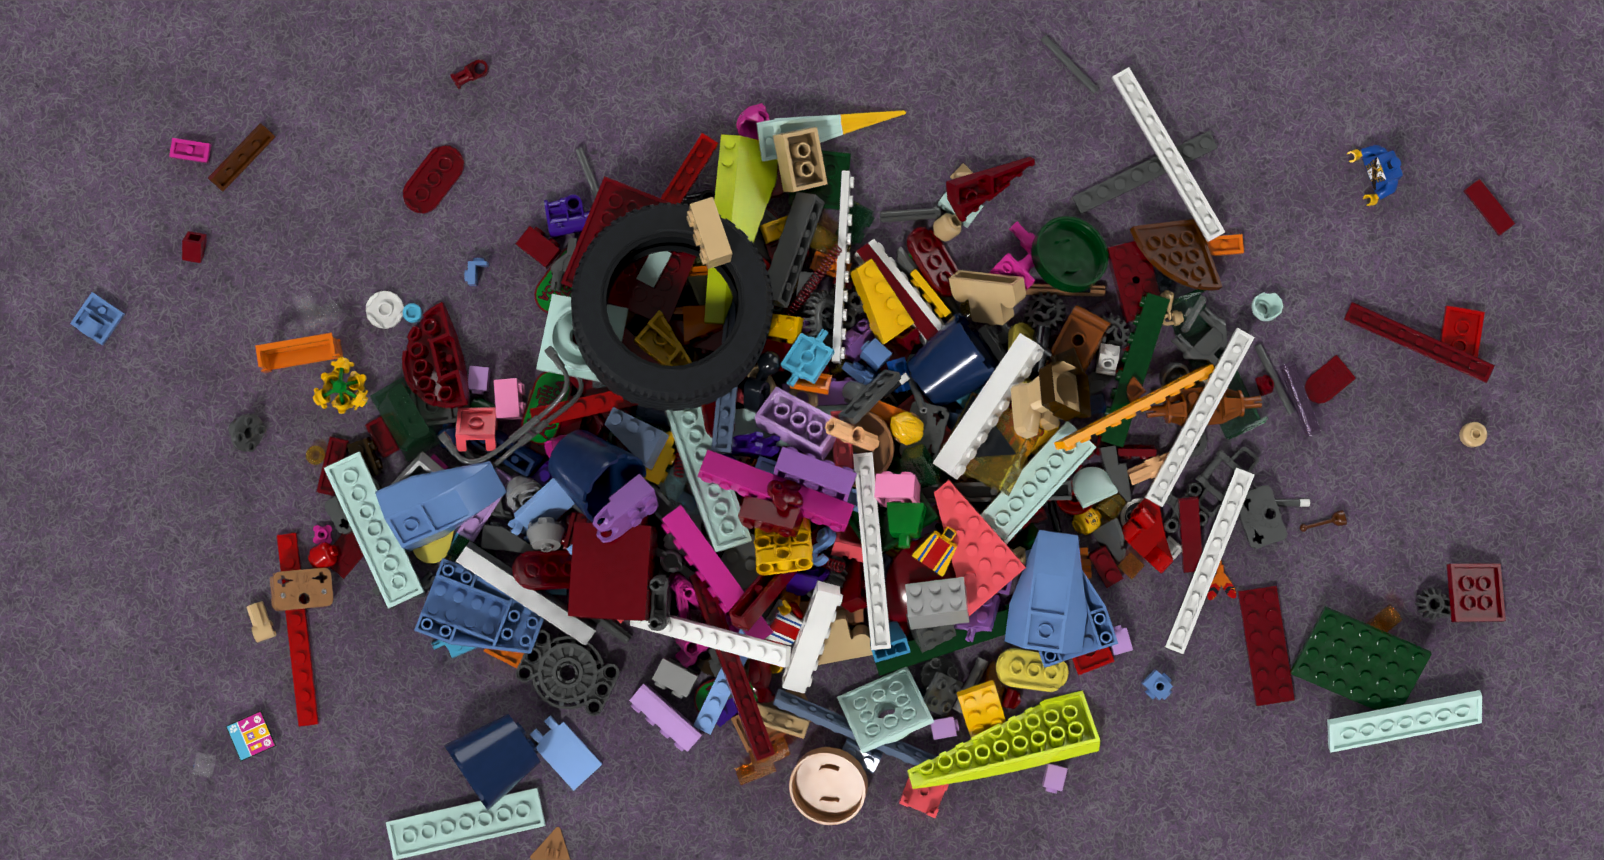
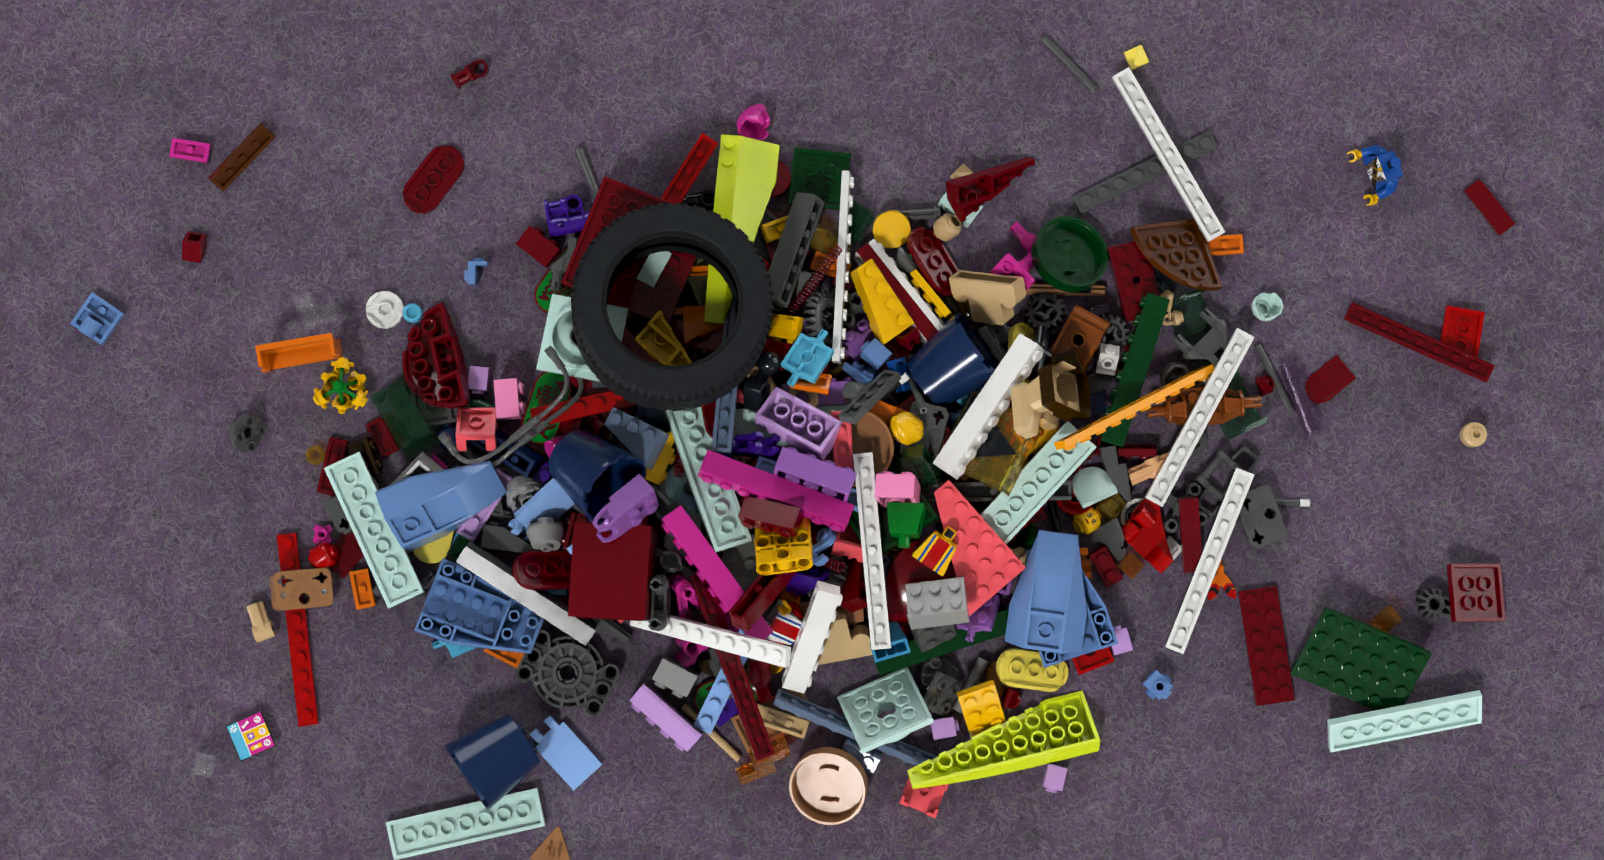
tan brick [686,197,732,269] -> none
light aqua plate [756,110,906,161] -> none
dark red plate [767,480,803,511] -> none
tan brick [773,127,827,192] -> none
light nougat piece [825,417,880,452] -> none
dark orange tile [1127,376,1146,402] -> none
clear plate [1180,295,1207,334] -> none
reddish brown hinge [1300,510,1347,532] -> none
none -> orange plate [349,568,376,610]
none -> tan bar [681,704,742,762]
none -> yellow tile [873,210,911,249]
none -> light yellow tile [1123,45,1149,71]

